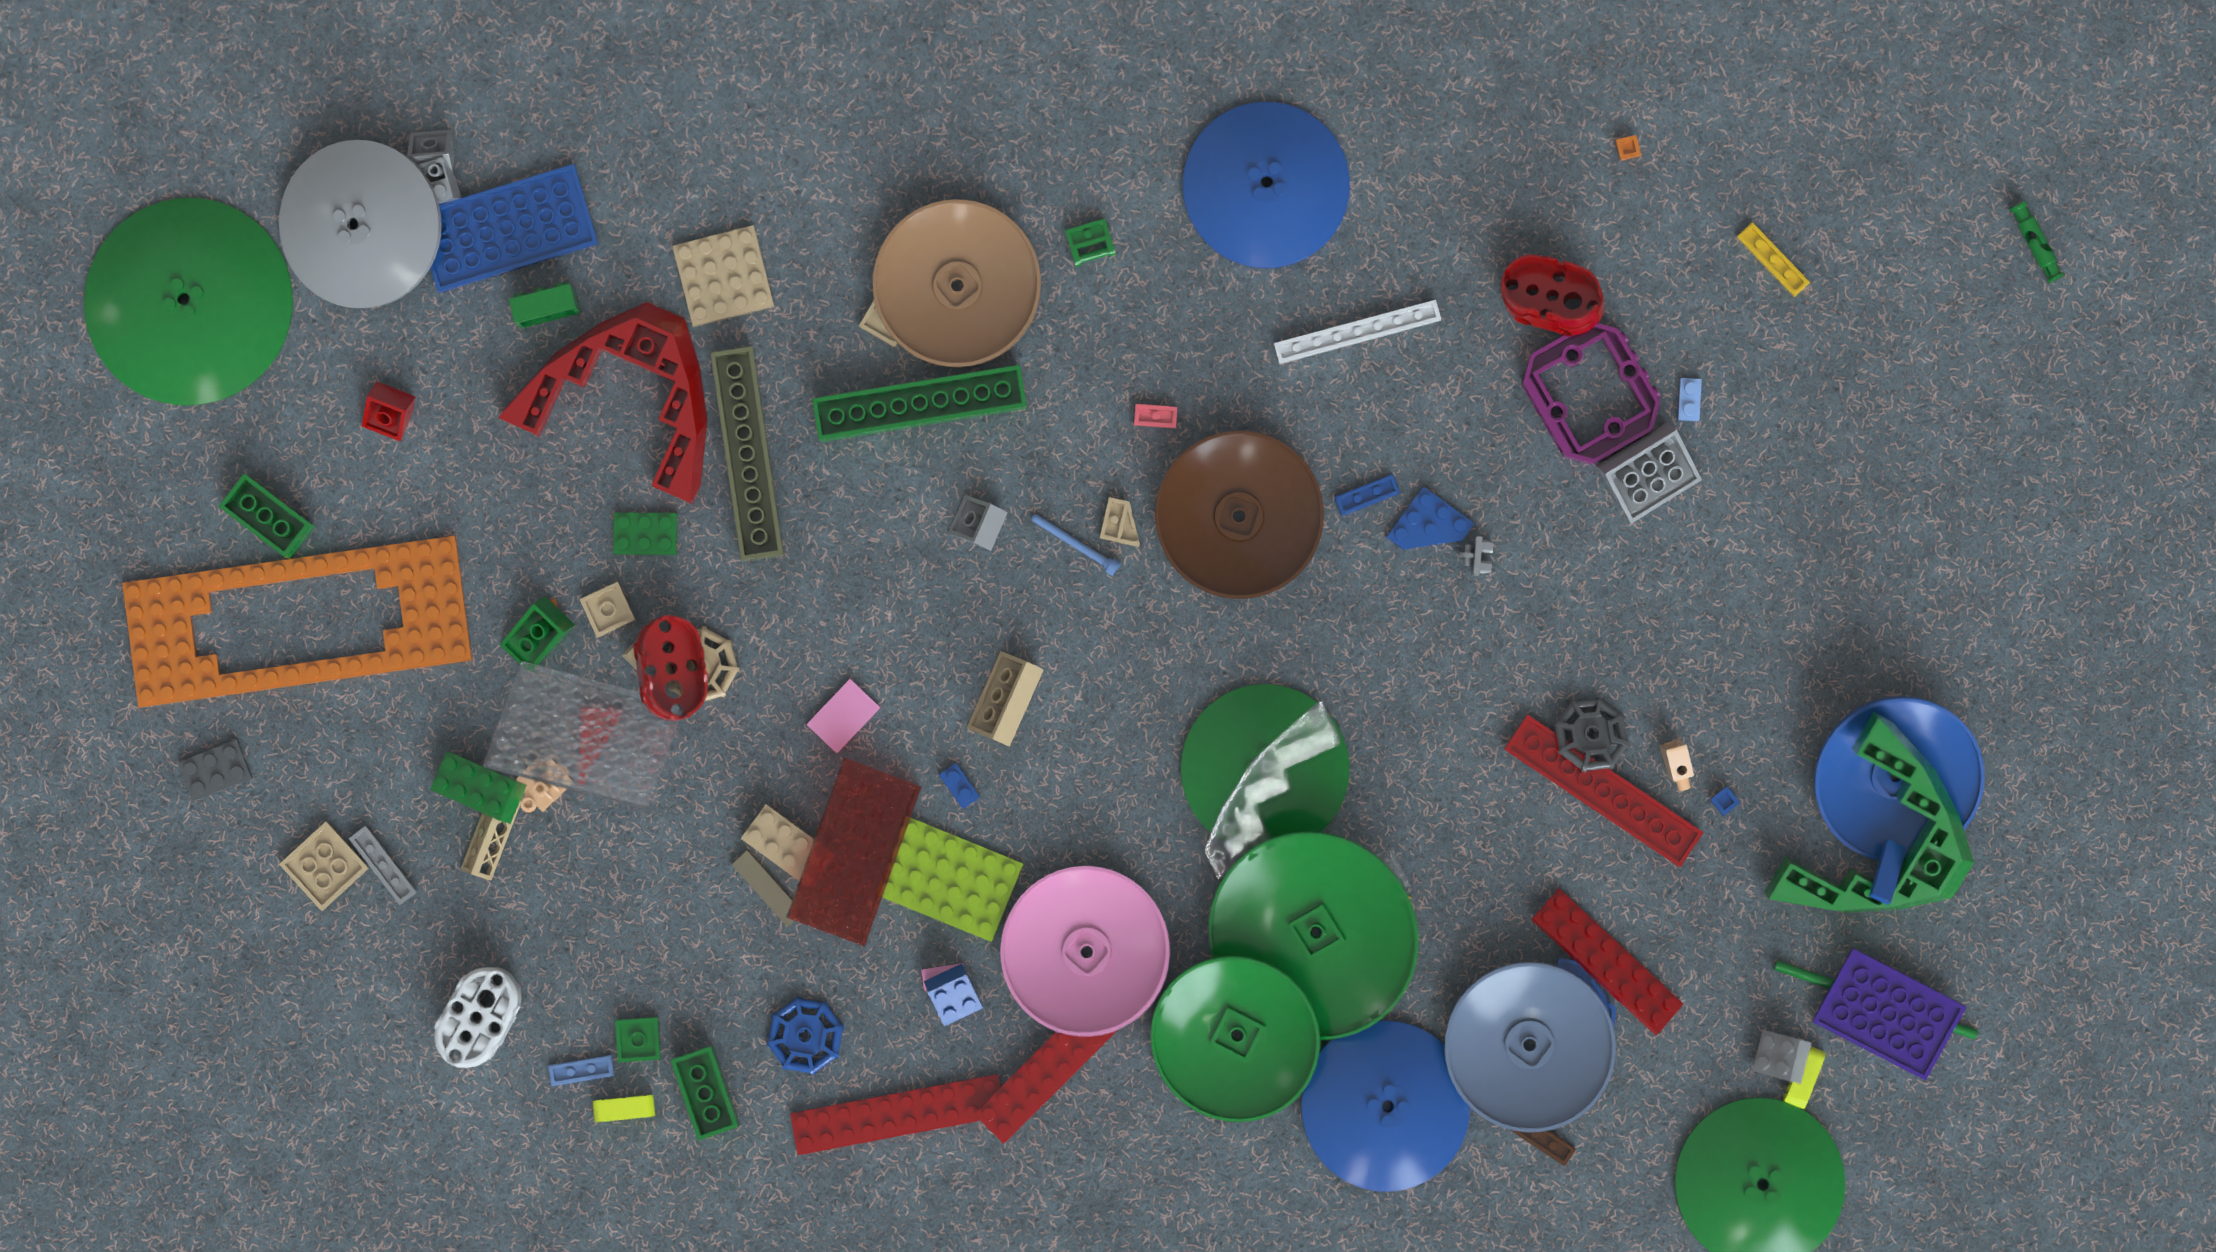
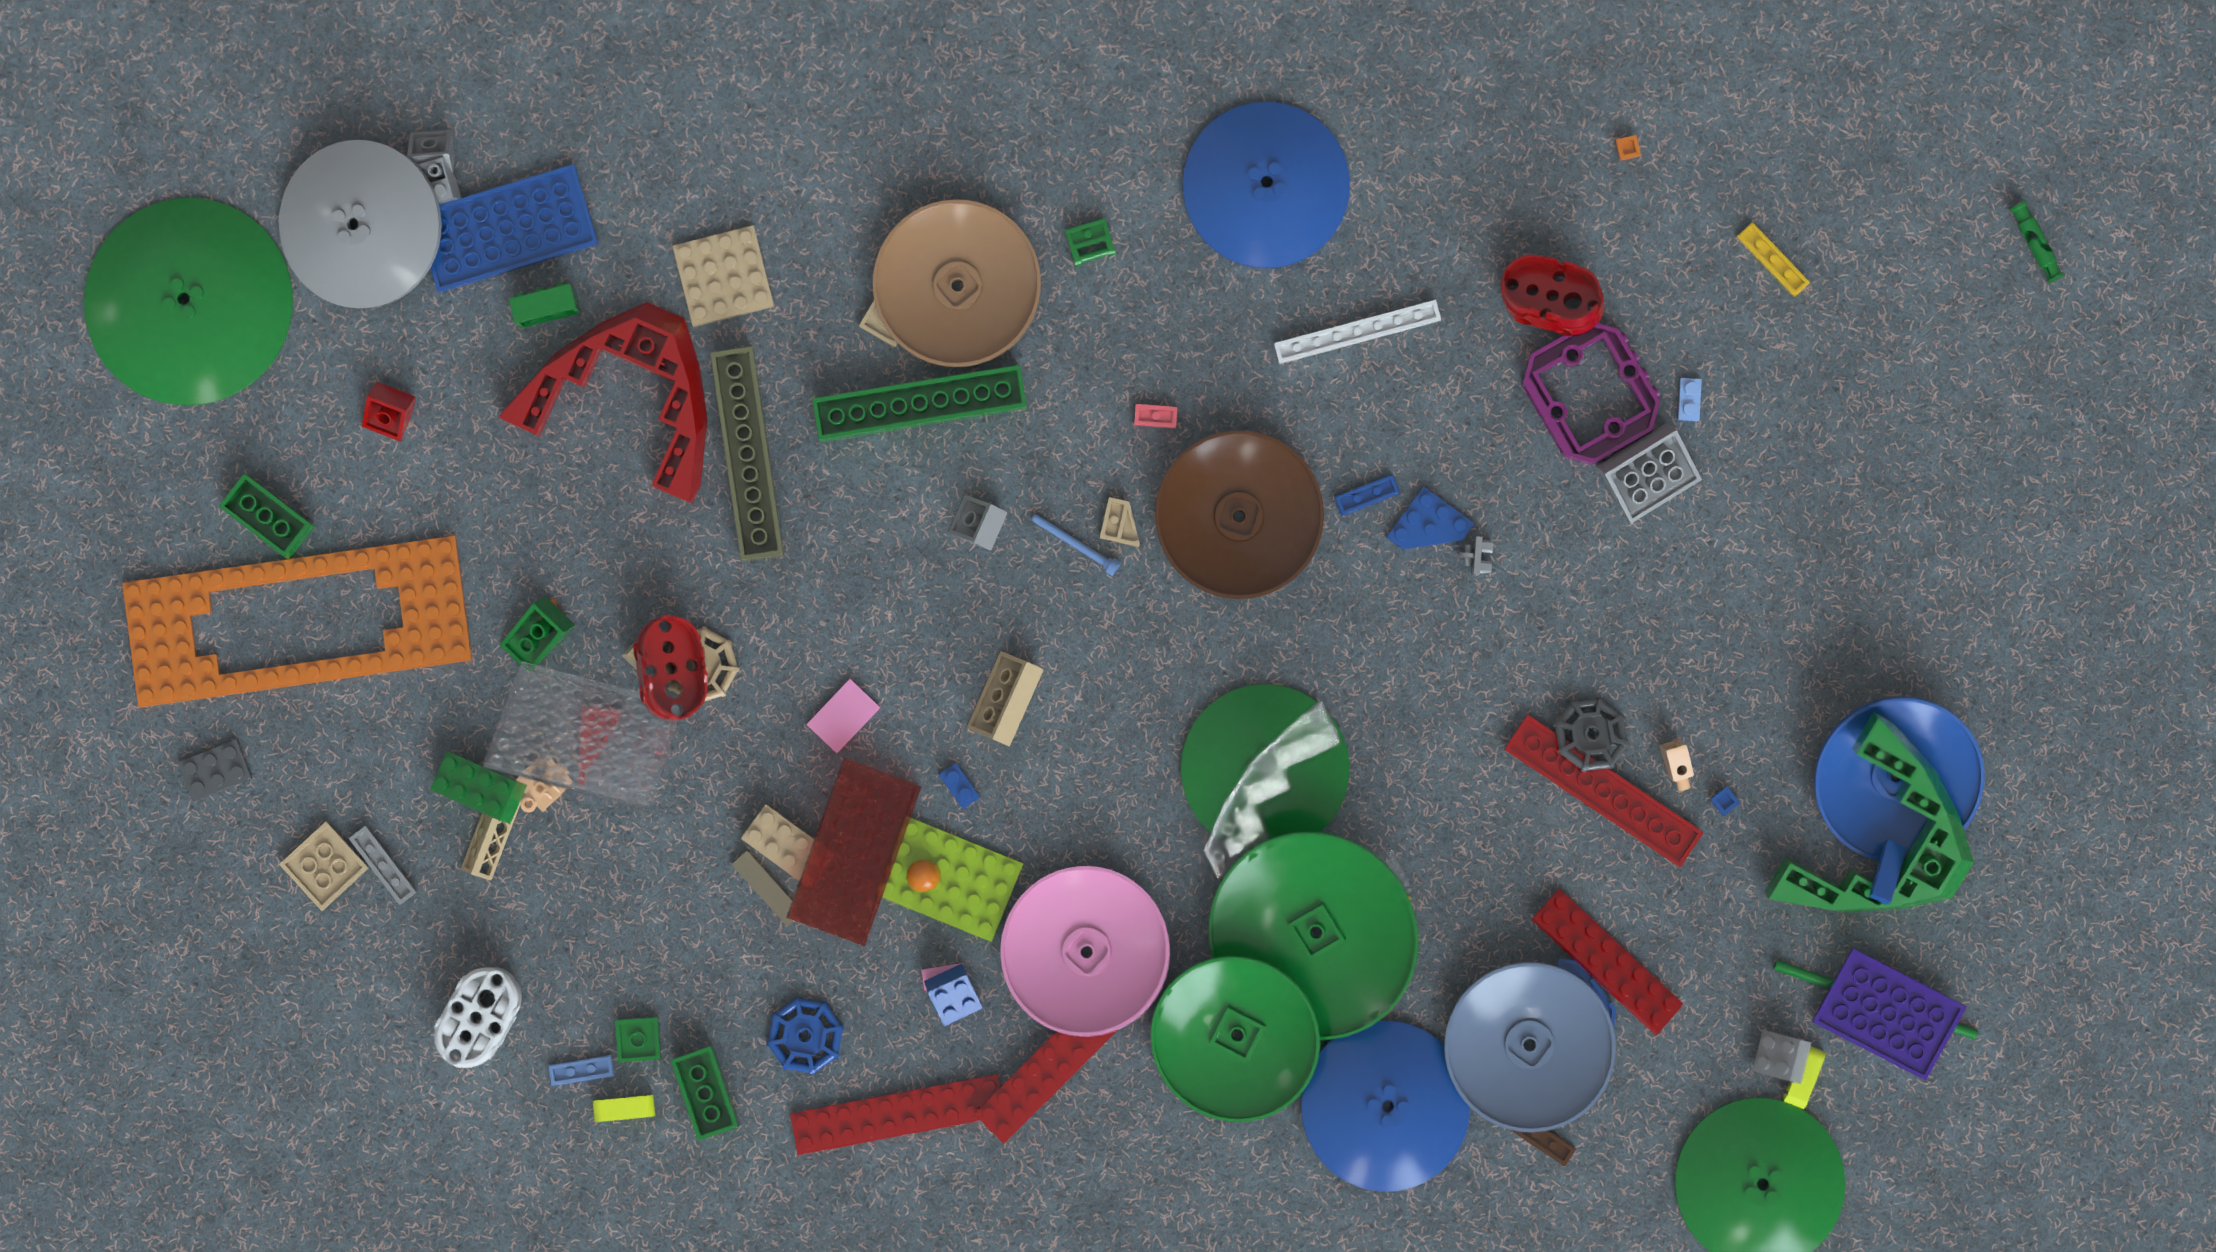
tan plate [580,582,636,638] -> none
green plate [613,512,677,555] -> none
none -> orange hair [906,860,941,892]

